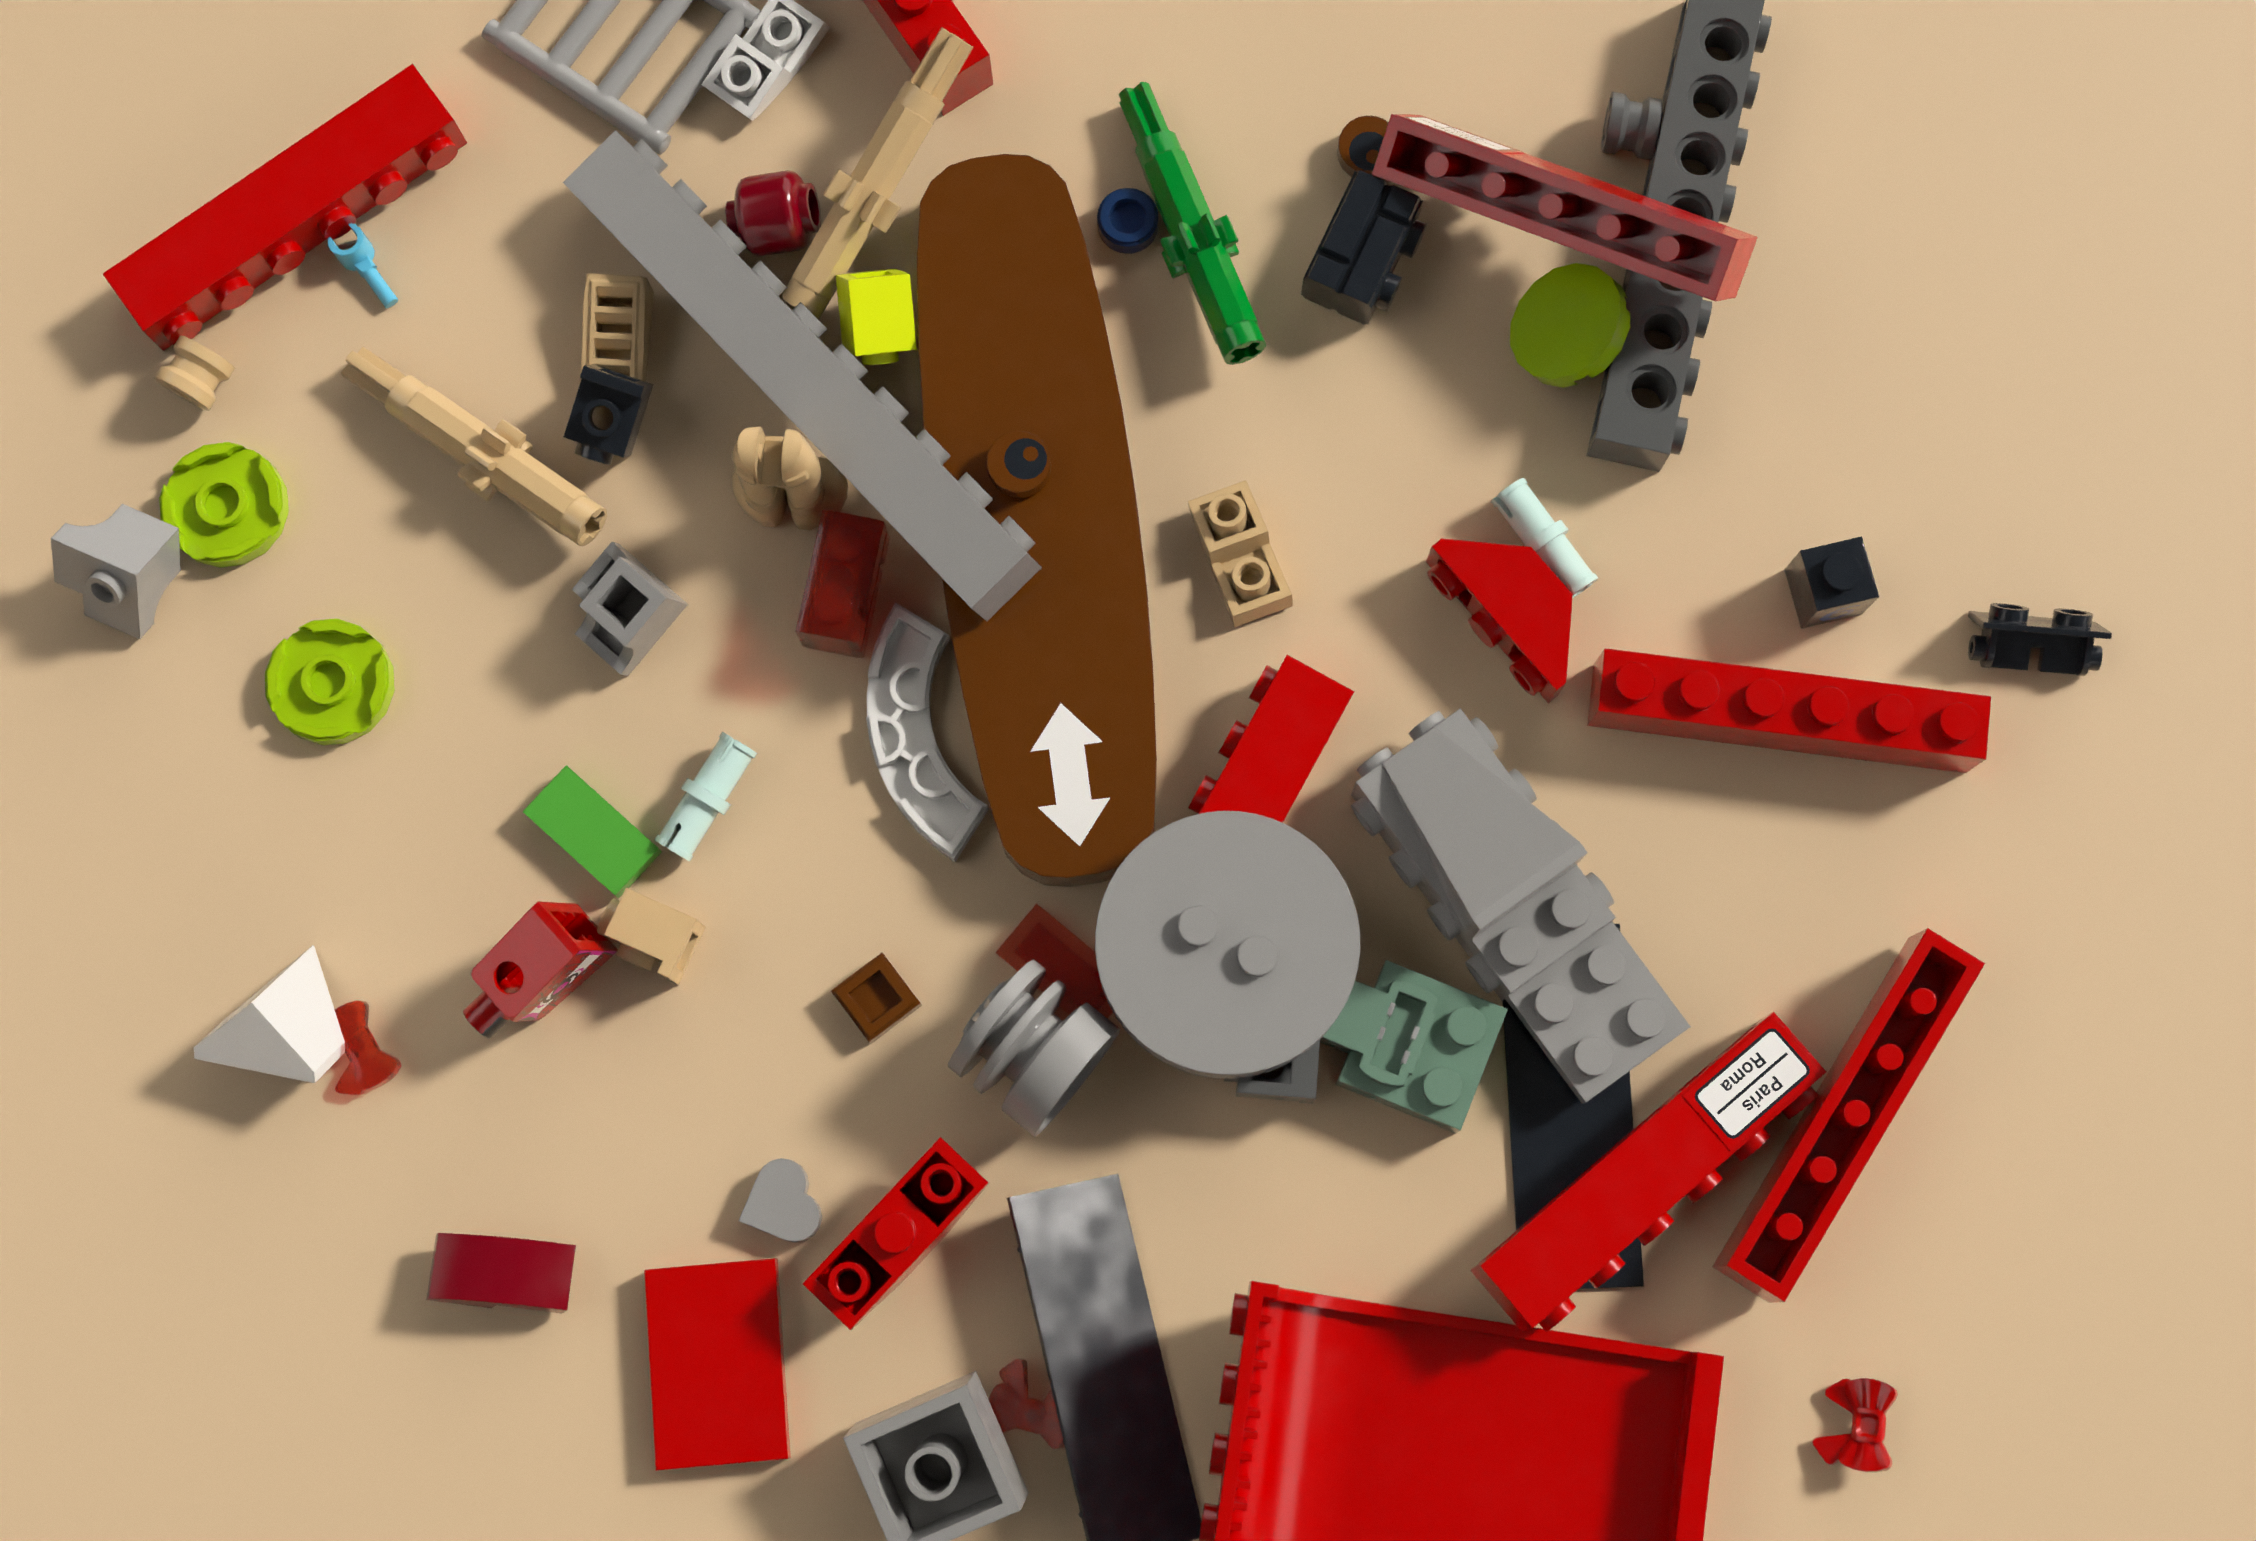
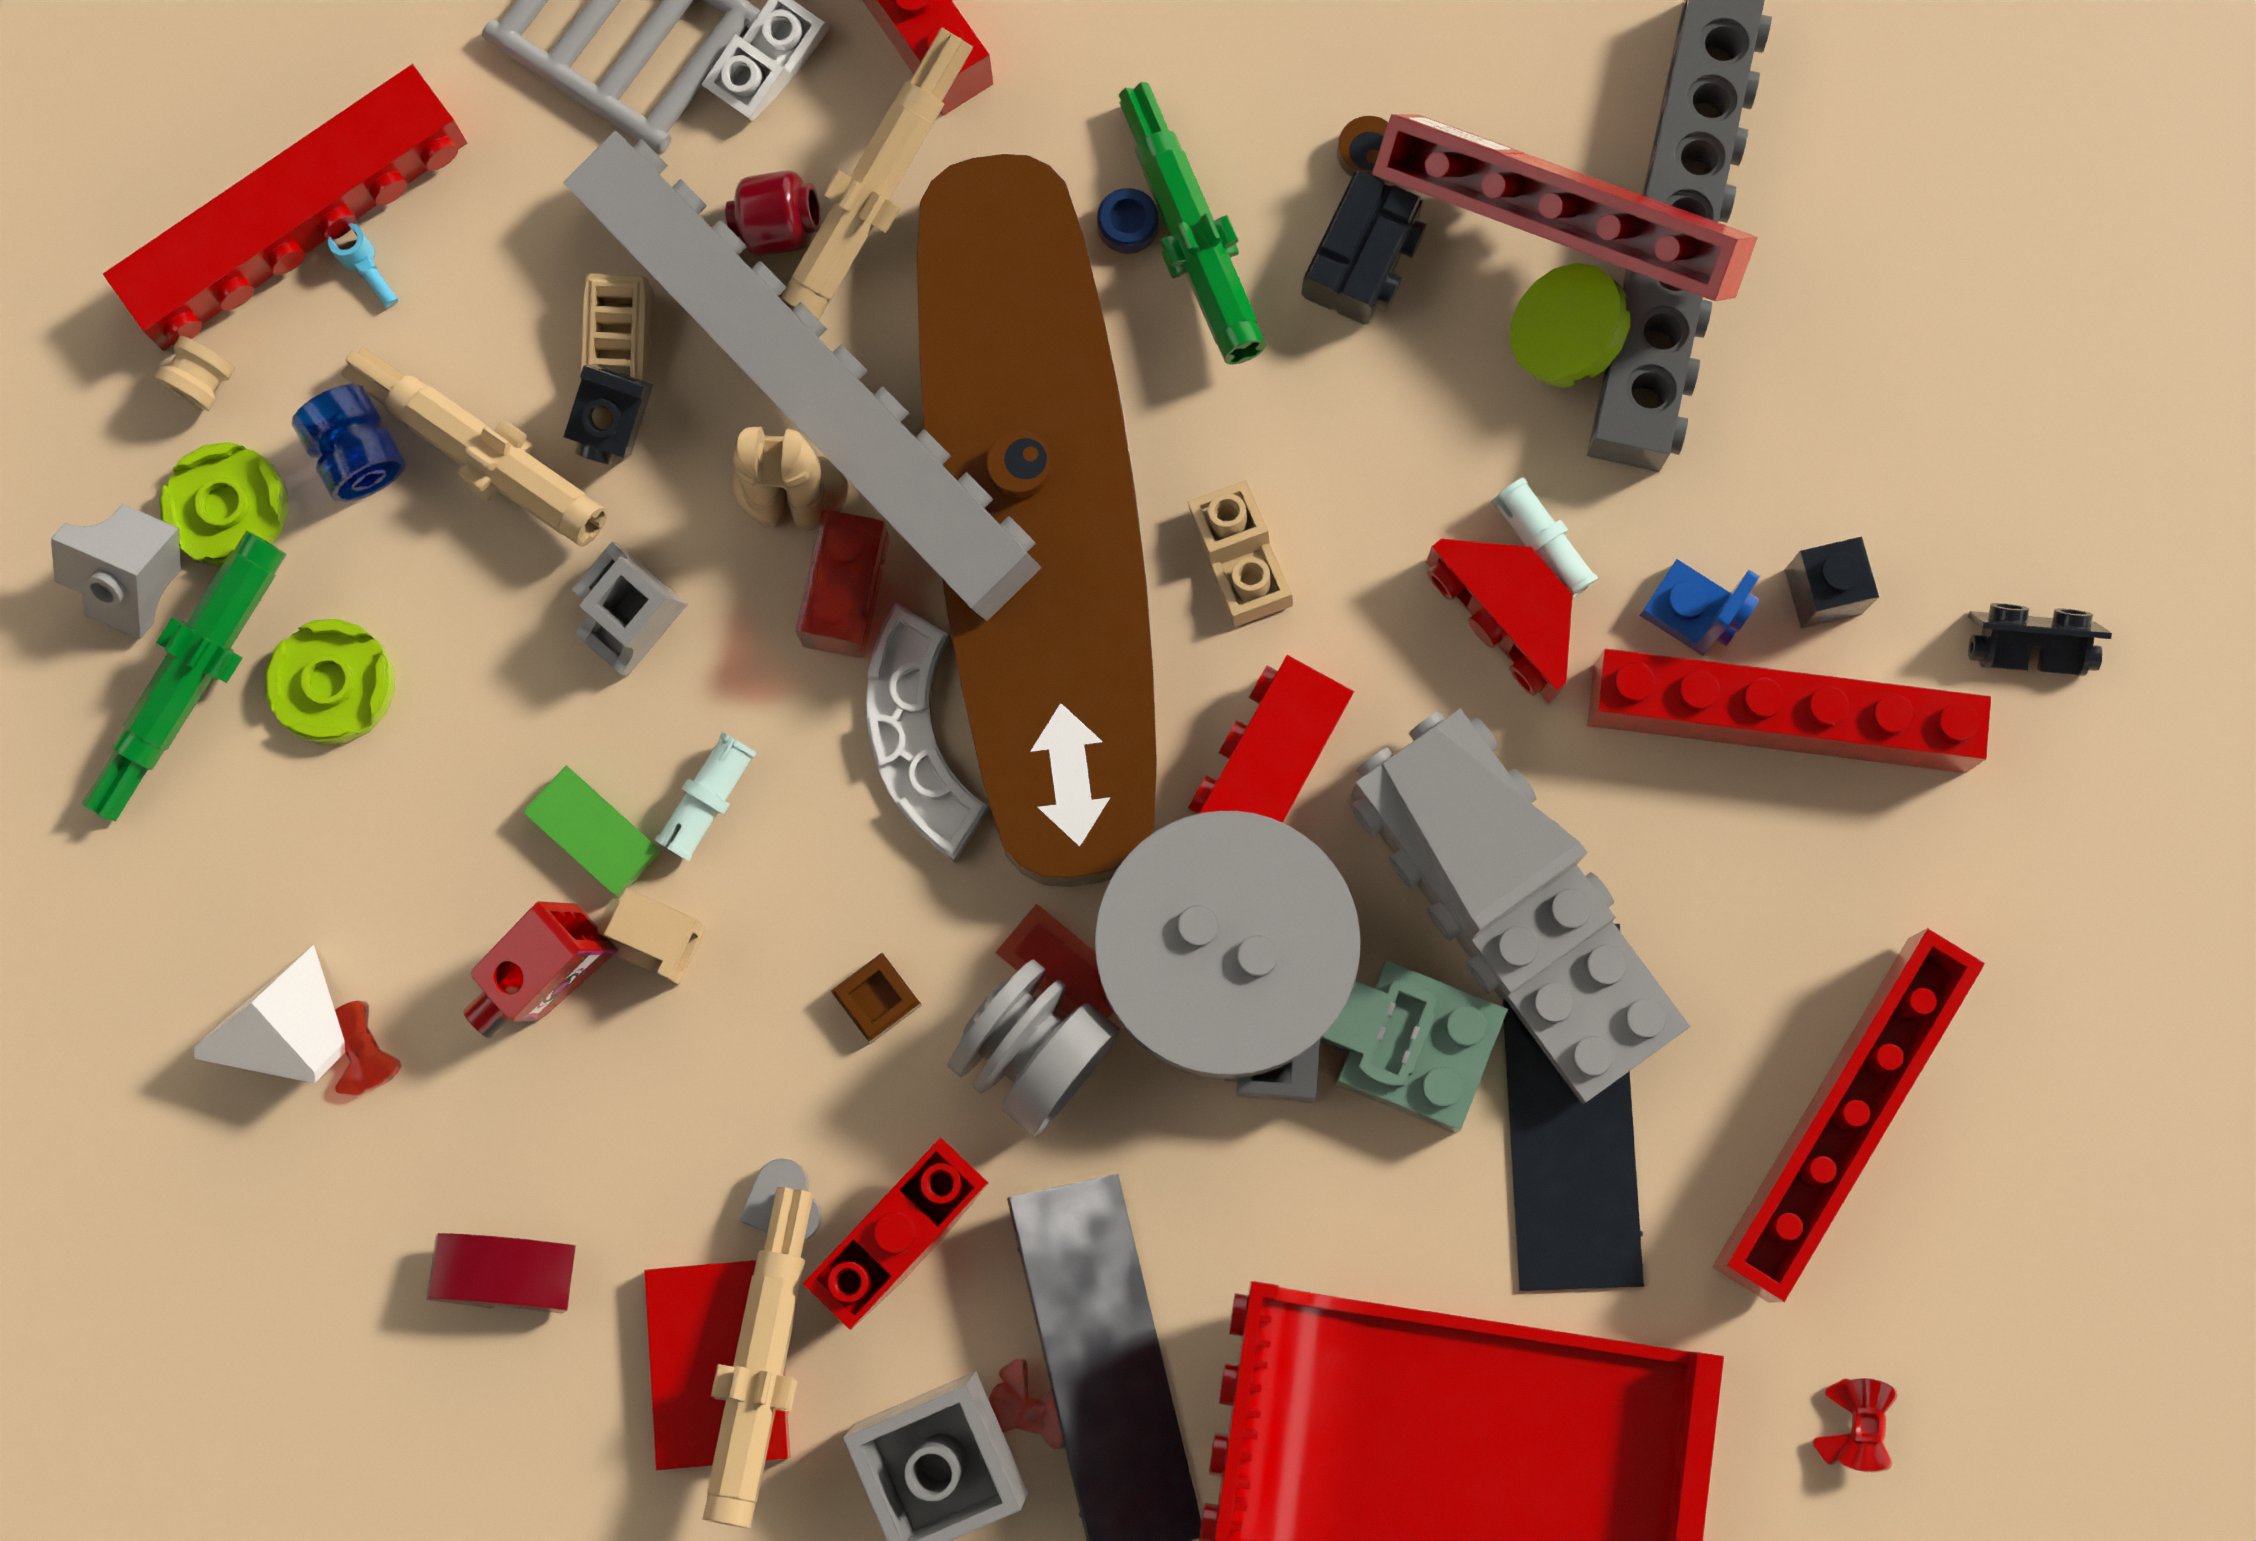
neon yellow brick [836,269,917,365] -> none
red brick [1470,1012,1827,1332] -> none
dark grey wheel [1601,92,1662,160] -> none
none -> green piece [81,530,287,822]
none -> clear blue wheel [291,384,406,503]
none -> tan piece [702,1187,813,1529]
none -> blue bracket [1639,559,1760,656]

